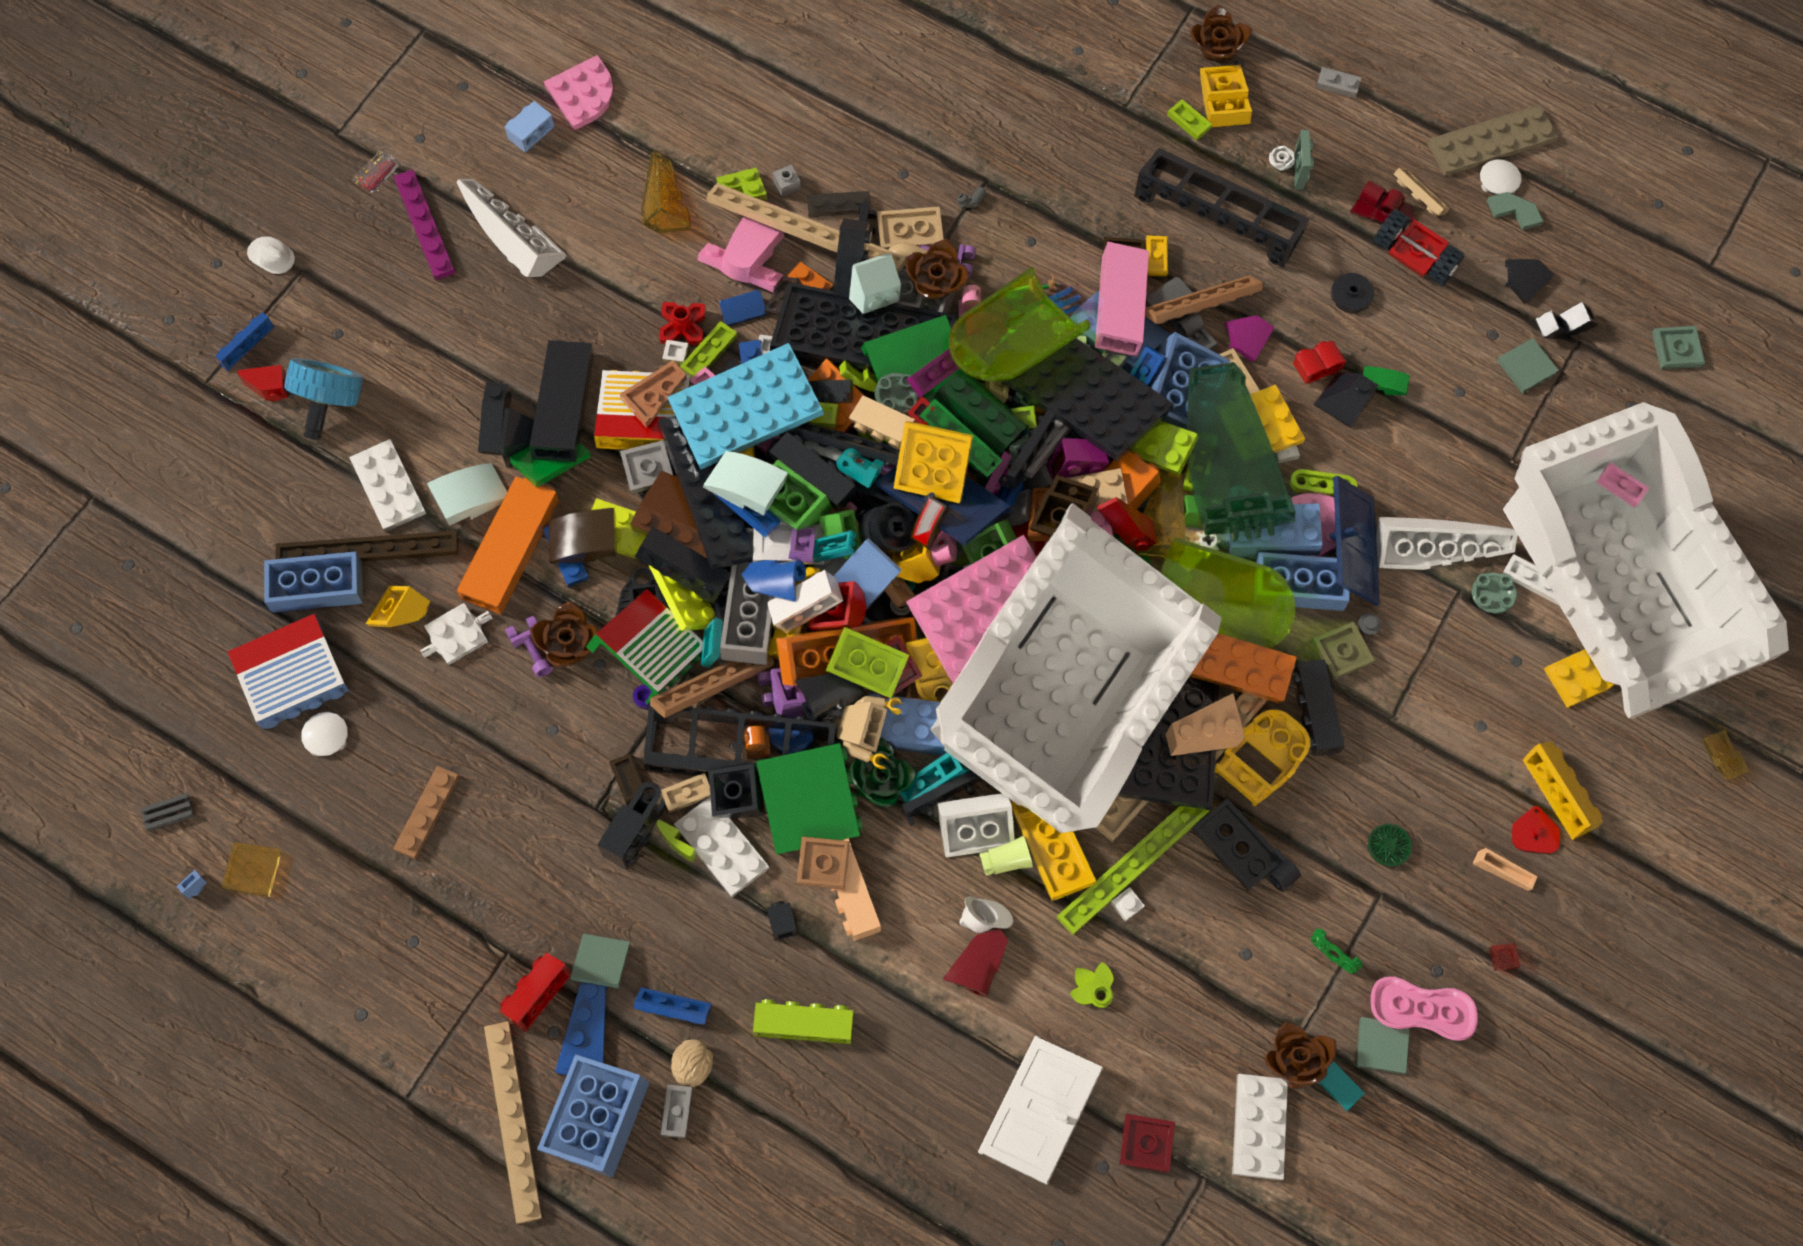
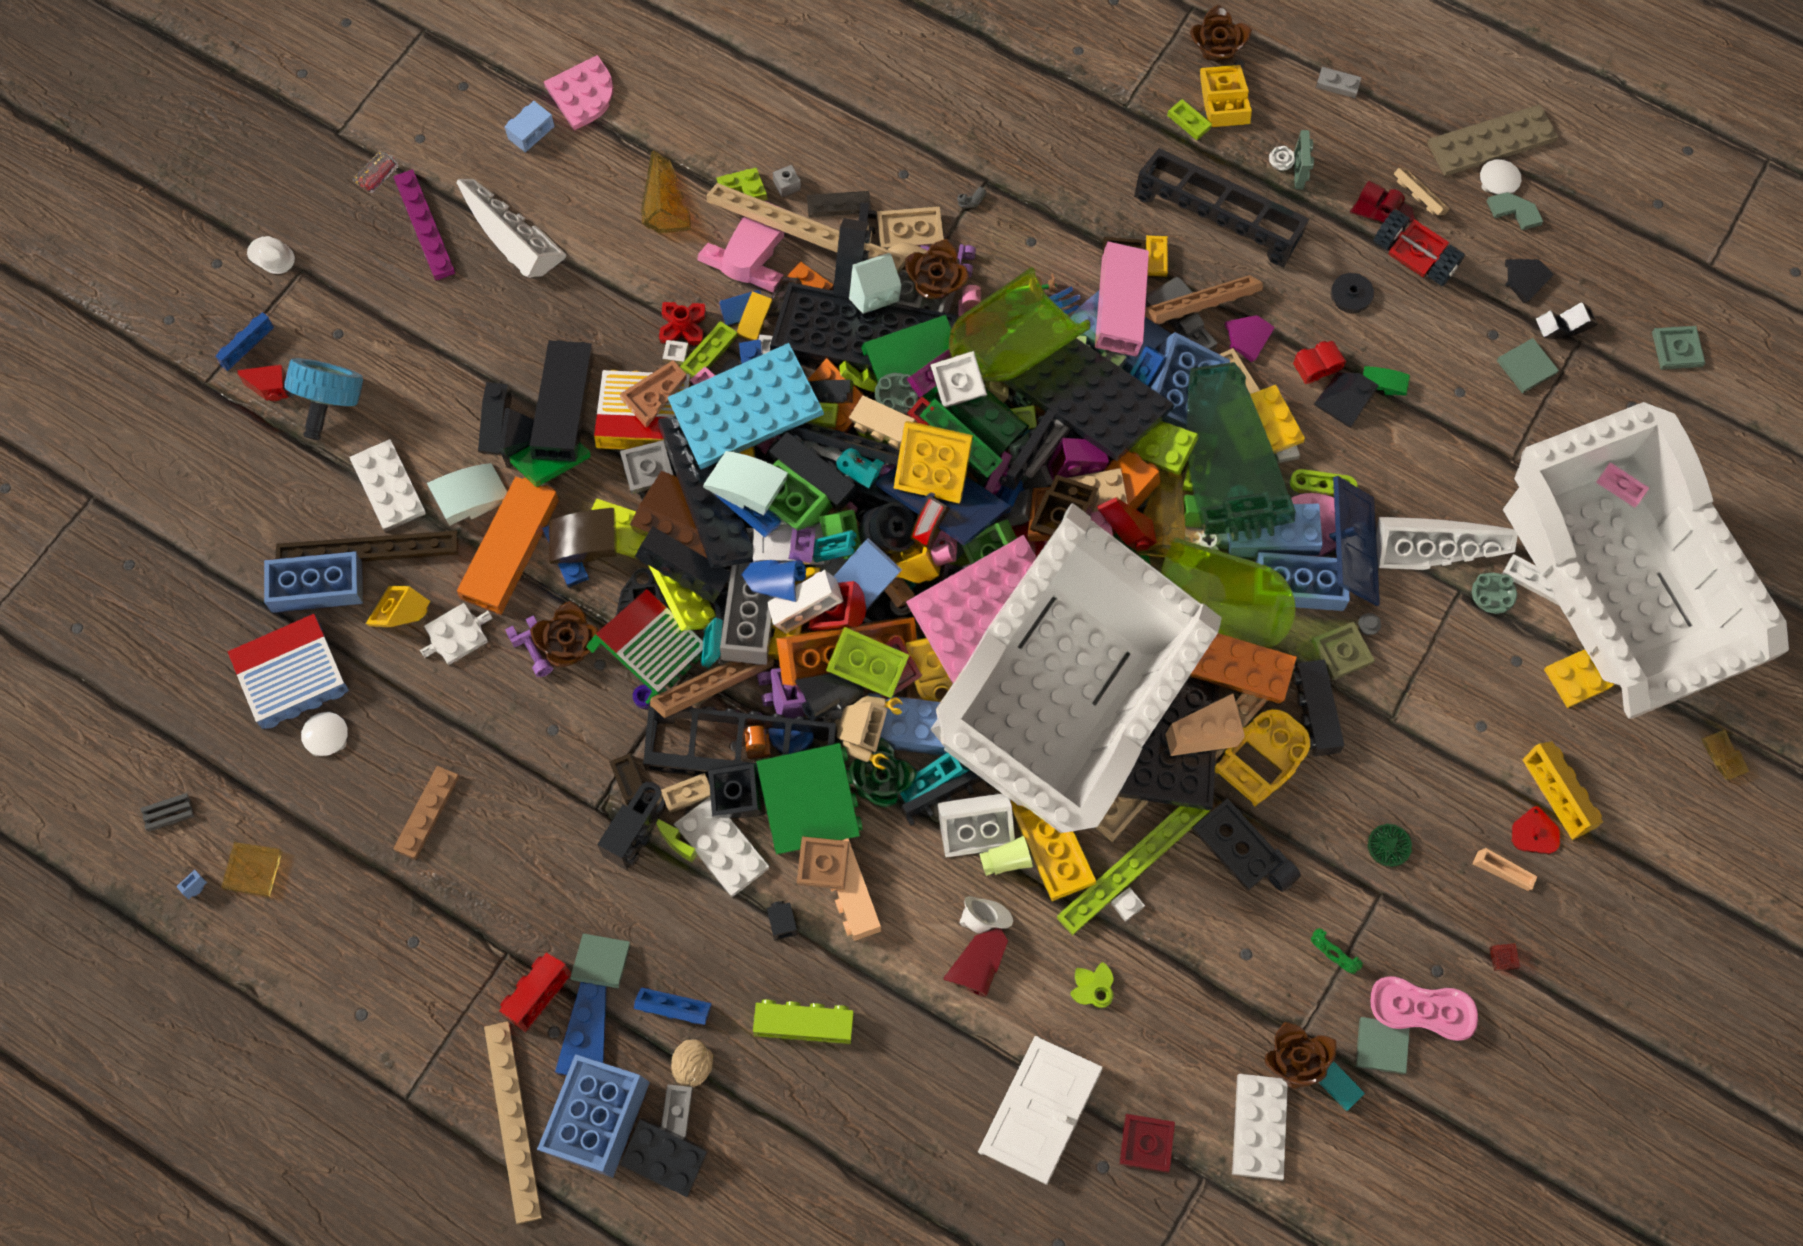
none -> black plate [620,1117,709,1197]
none -> yellow slope [737,291,772,341]
none -> white plate [931,351,987,408]

